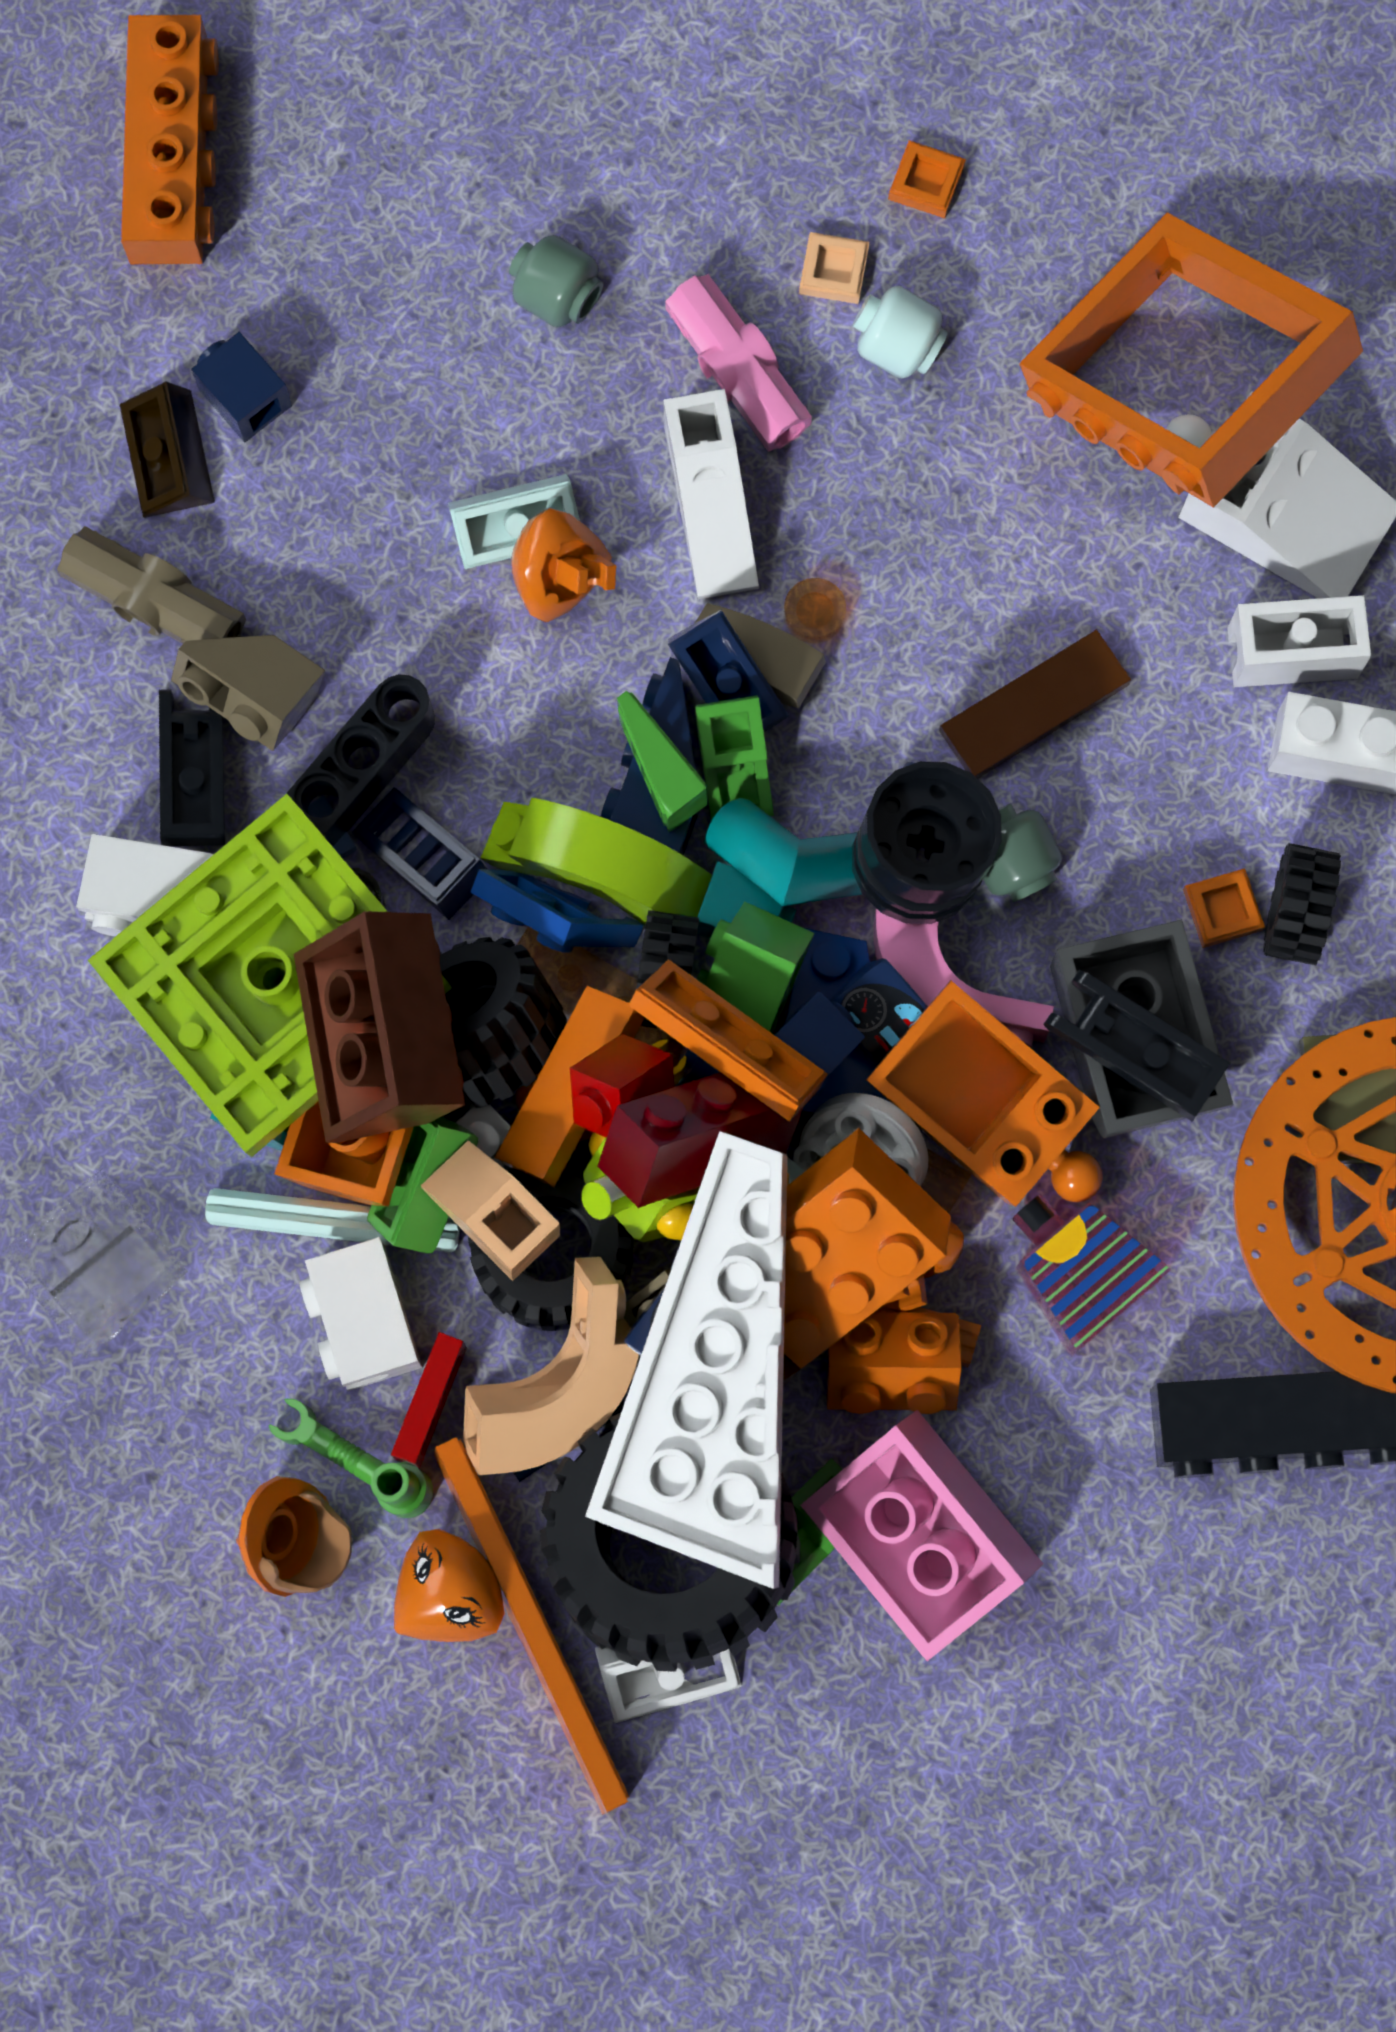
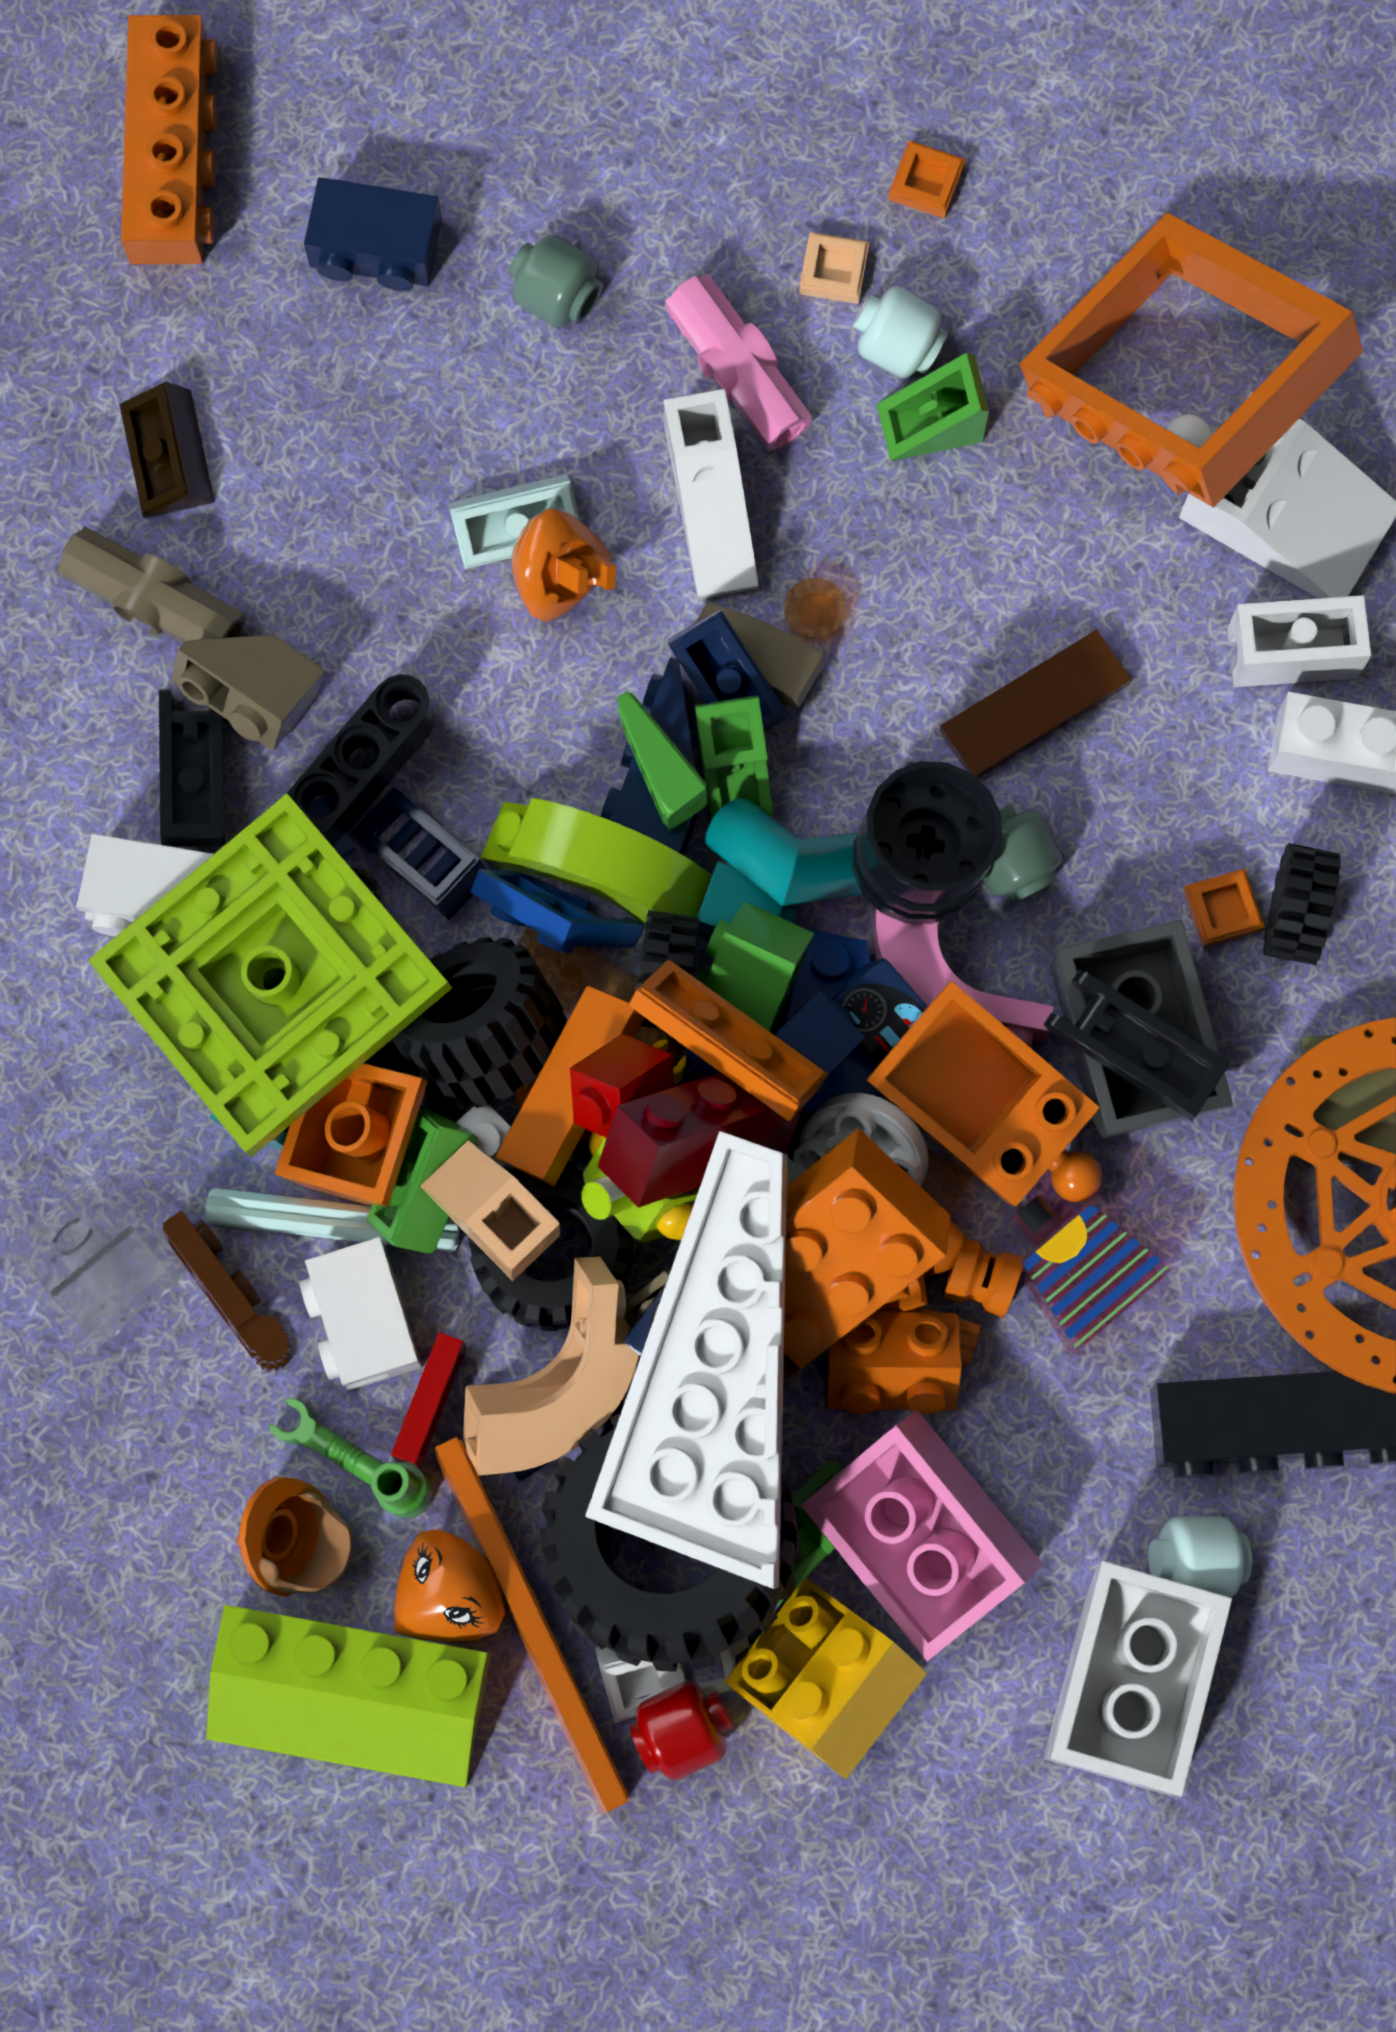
dark blue brick [191,331,292,443] -> none
copper slope [294,911,465,1143] -> none
none -> reddish brown hinge [162,1210,291,1372]
none -> lime slope [206,1604,491,1787]
none -> dark blue brick [304,177,442,291]
none -> red head [630,1680,734,1781]
none -> yellow slope [724,1578,927,1780]
none -> bright green slope [876,352,989,461]
none -> orange wheel [941,1237,1024,1318]
none -> white brick [1043,1561,1232,1797]
none -> light aqua head [1148,1516,1252,1598]

